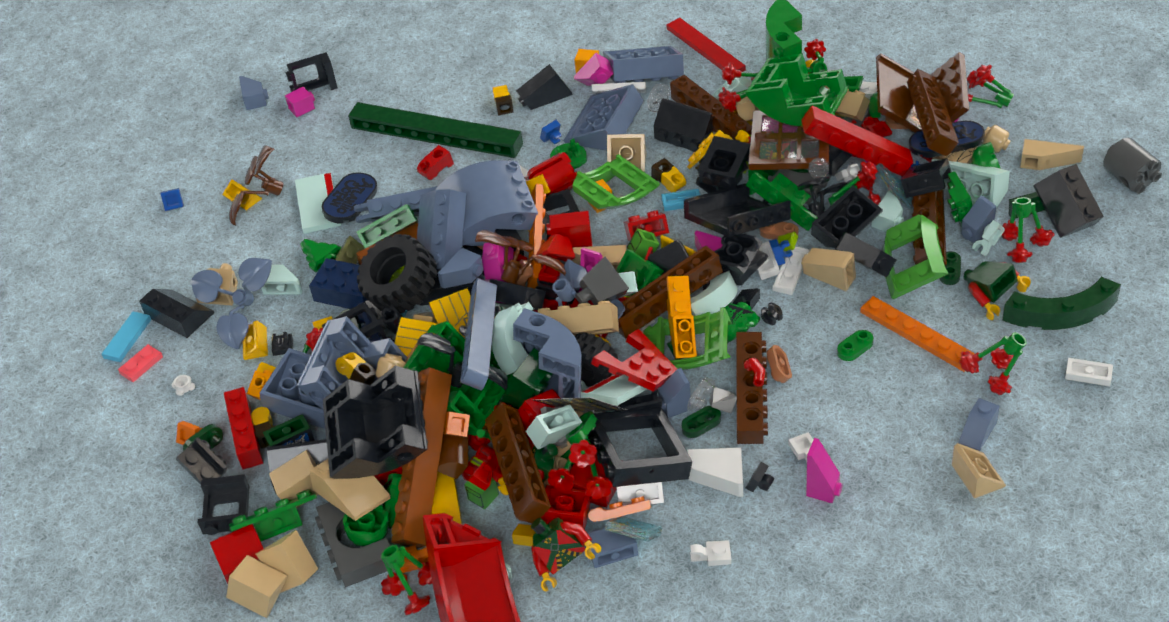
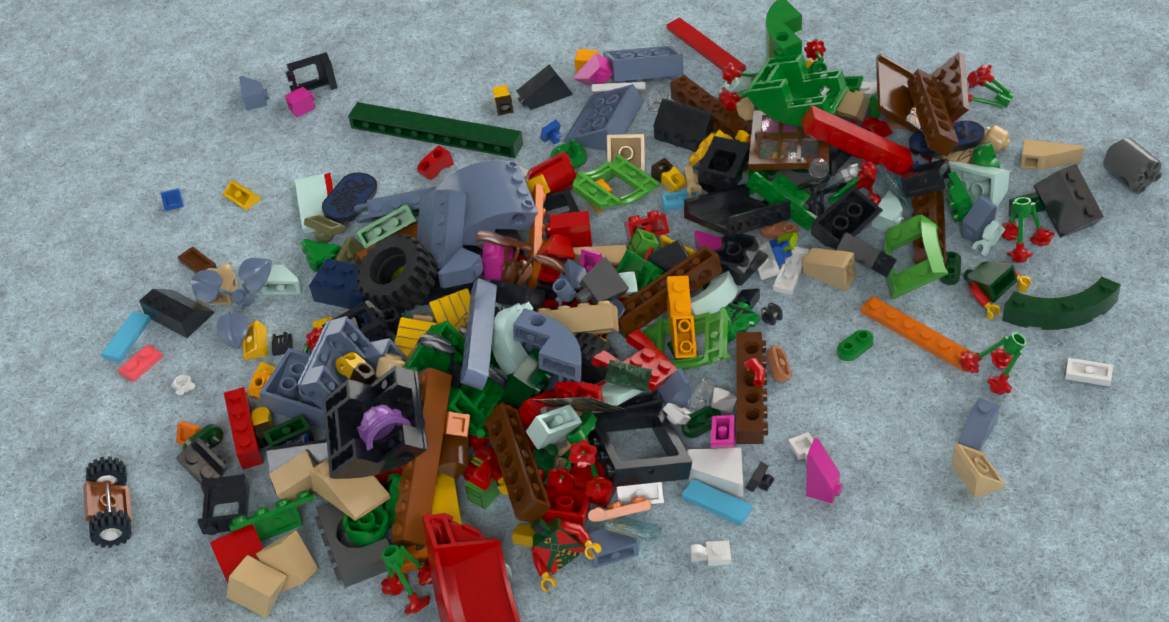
reddish brown plant [229,145,283,226] -> none
none -> plate [83,456,132,548]
none -> reddish brown tile [177,246,217,274]
none -> olive tile [304,215,345,243]
none -> medium lavender helmet [357,405,411,451]
none -> red slope [555,382,603,402]
none -> clear green tile [604,360,652,392]
none -> white plate [663,403,692,425]
none -> medium azure tile [682,479,752,526]
none -> tan plate [684,165,702,198]
none -> dark pink slope [711,415,736,449]

